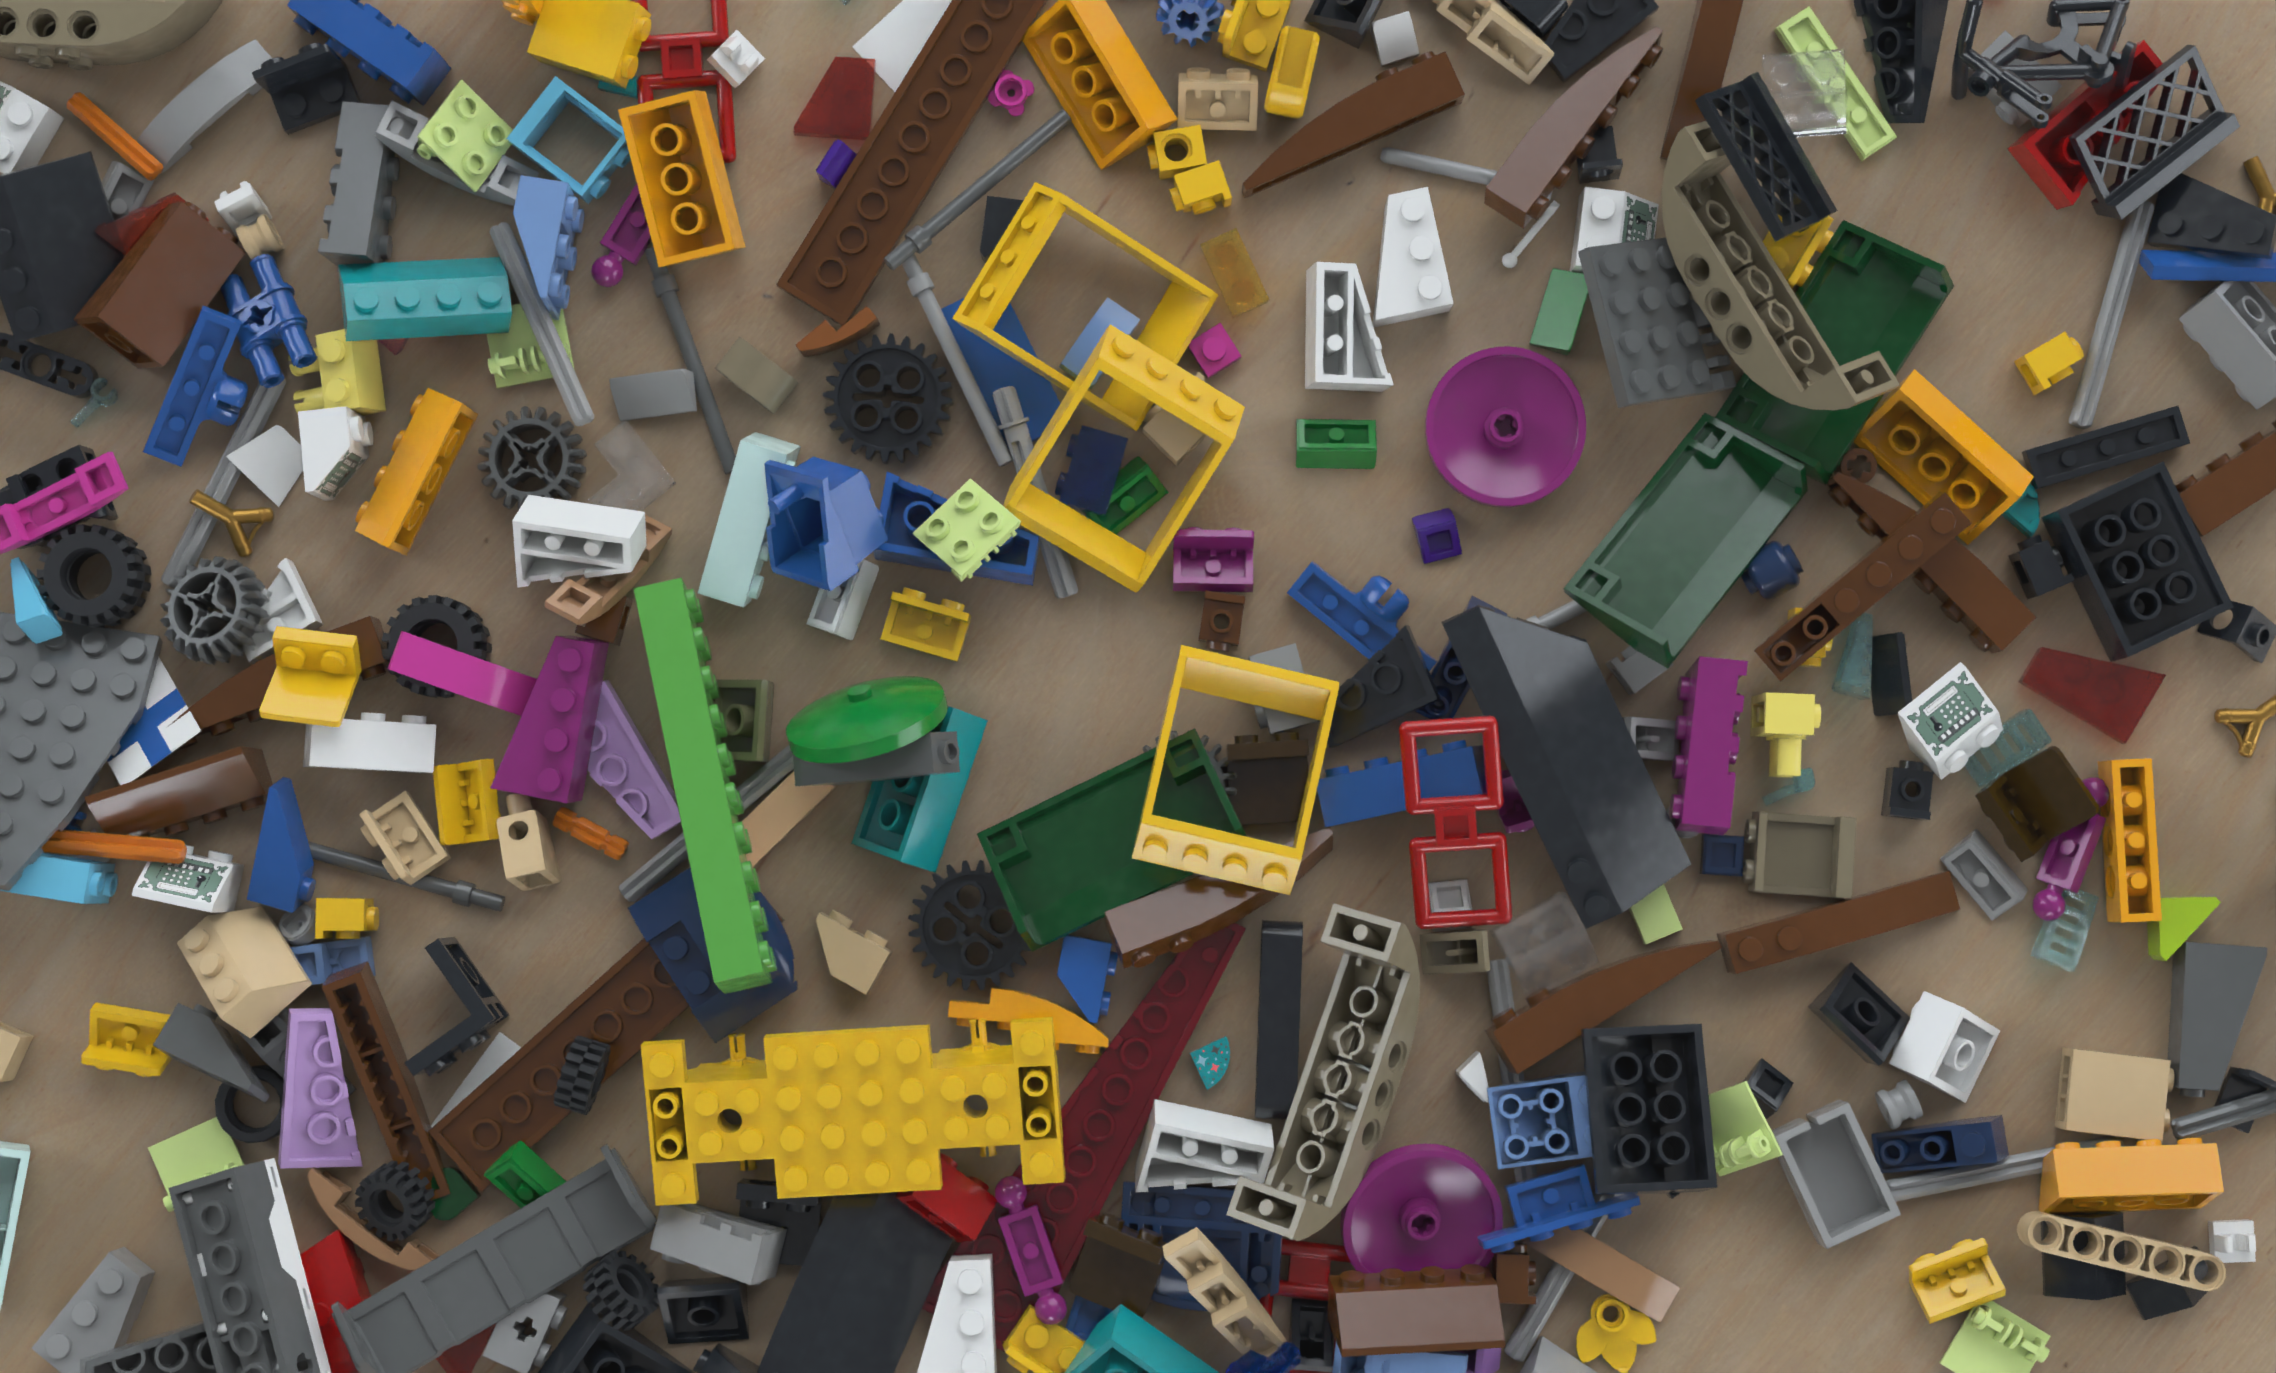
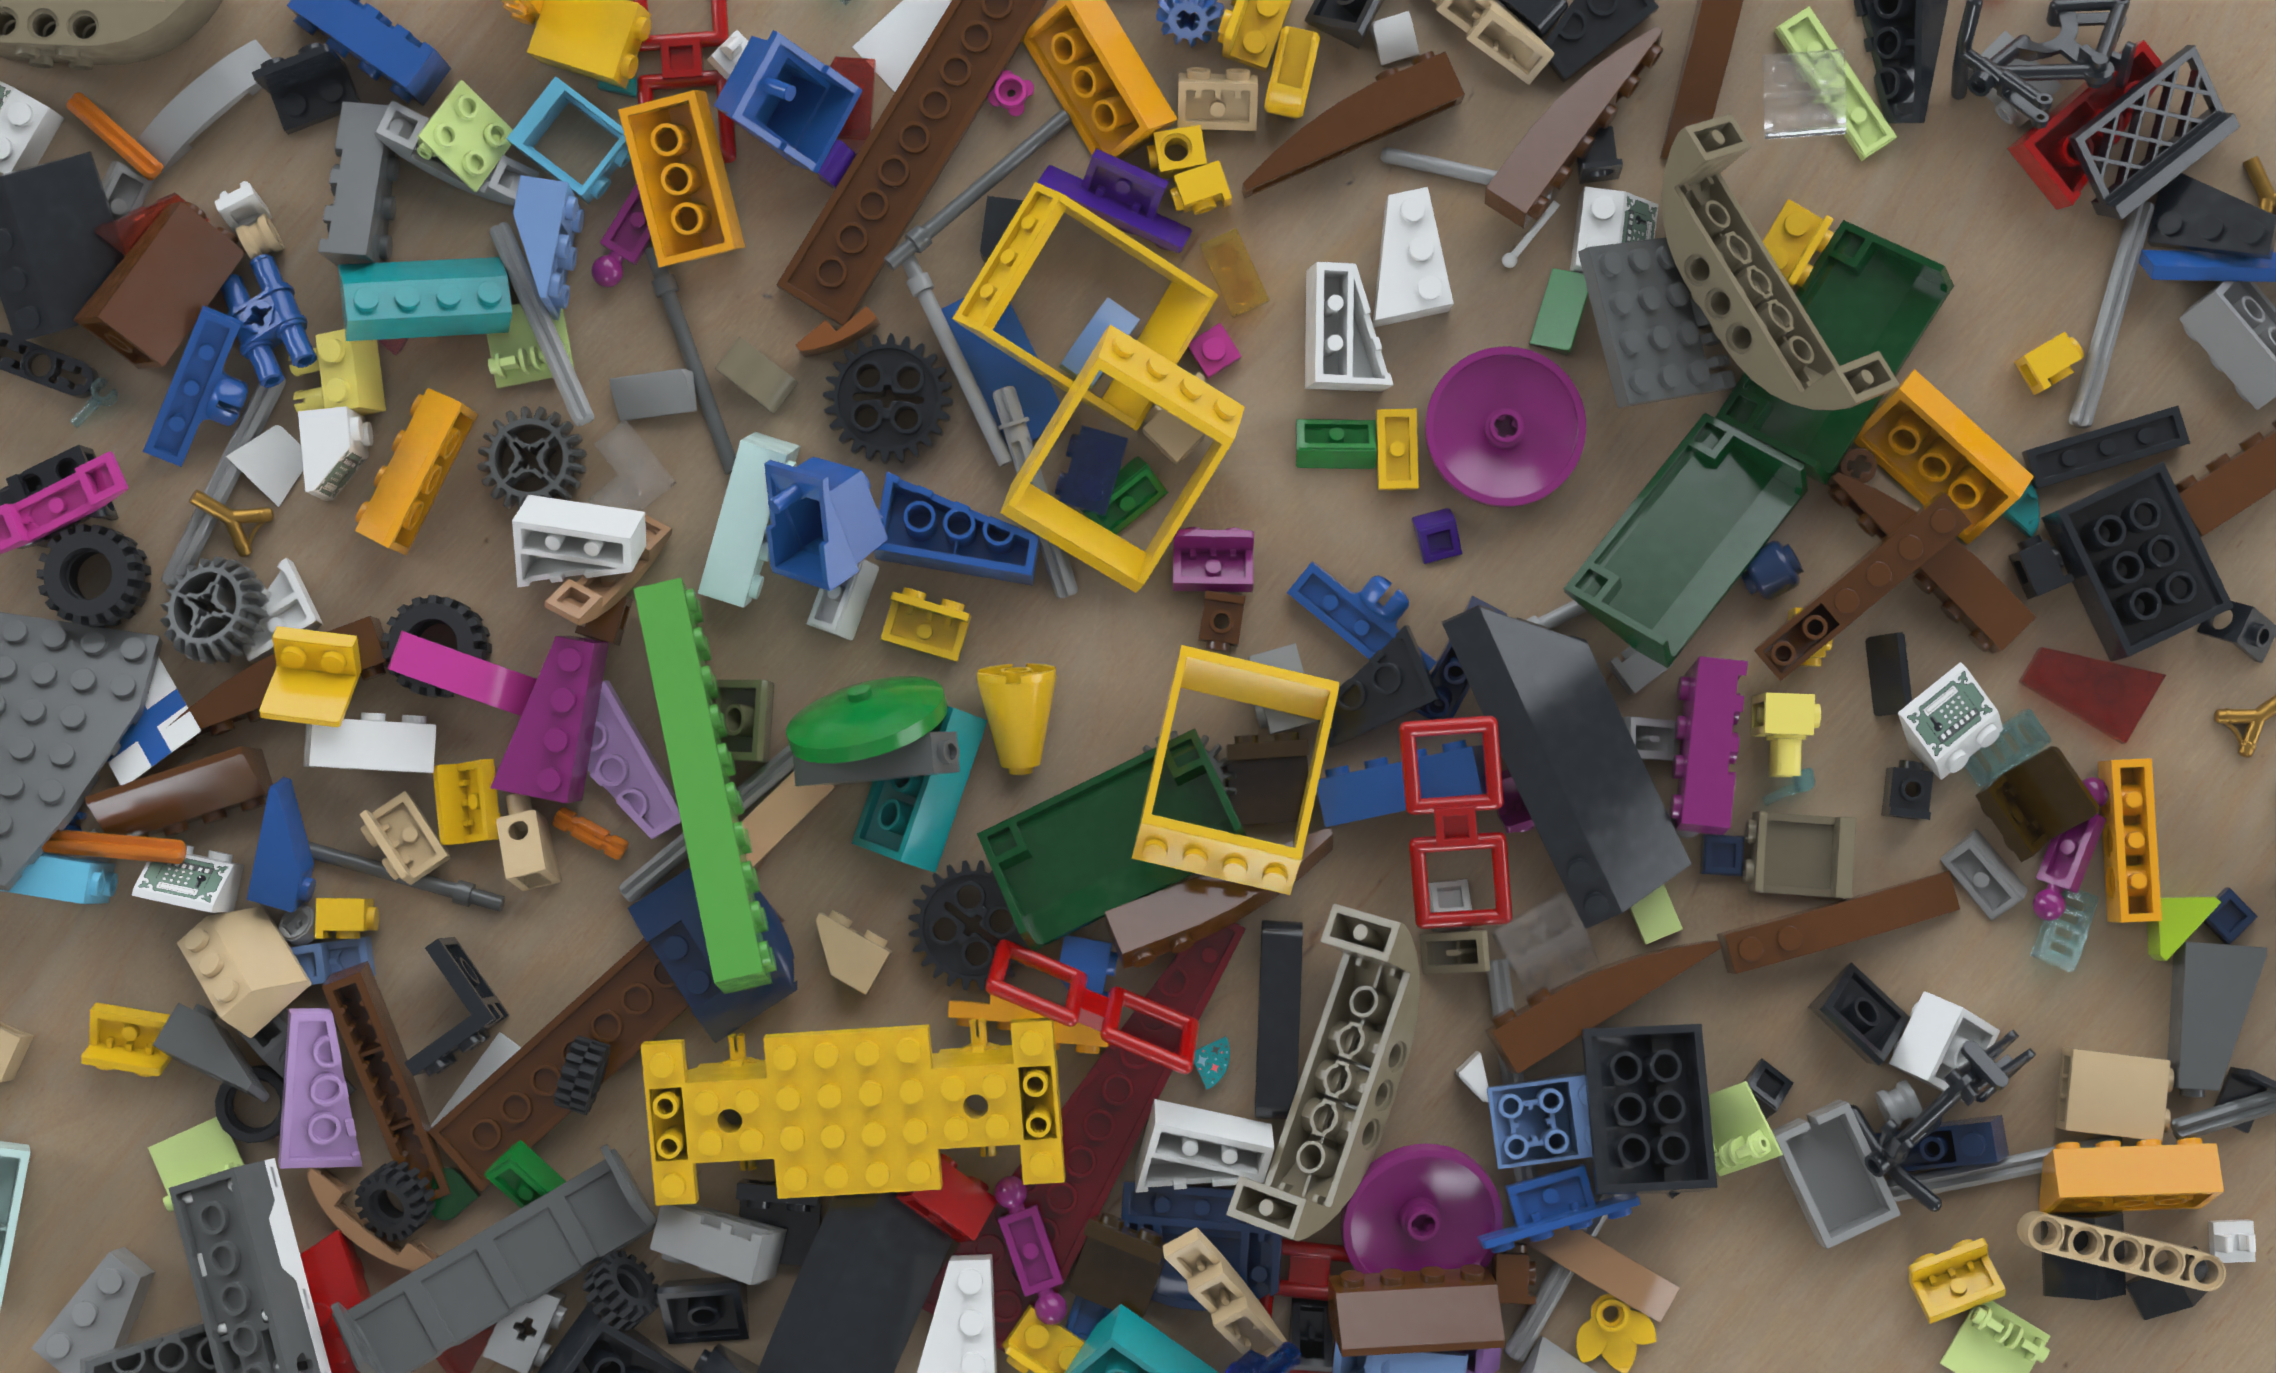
medium azure slope [10,557,63,644] -> none
yellowish green hinge [912,478,1021,582] -> none
black fence [1695,72,1838,242] -> none
clear light blue slope [1832,612,1873,700] -> none
none -> blue piece [714,30,863,174]
none -> yellow cone [976,663,1057,775]
none -> red bar [985,939,1199,1074]
none -> dark purple bracket [1037,149,1192,253]
none -> yellow plate [1376,408,1419,491]
none -> black piece [1850,1029,2036,1212]
none -> dark blue tile [2204,888,2258,945]

